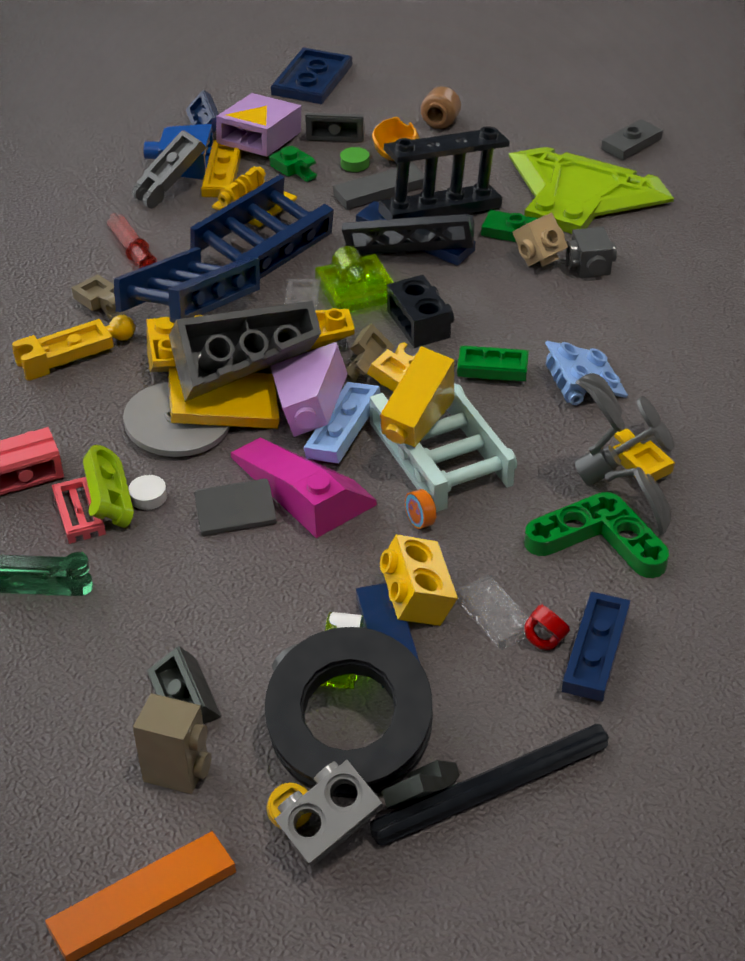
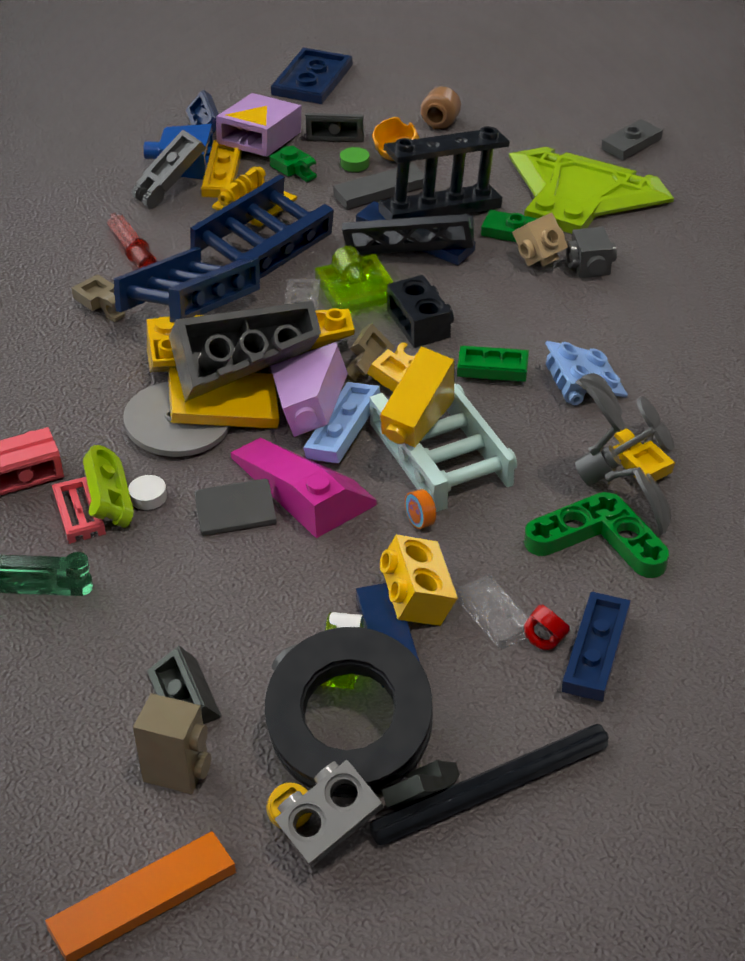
yellow plate [12,314,136,381] -> none

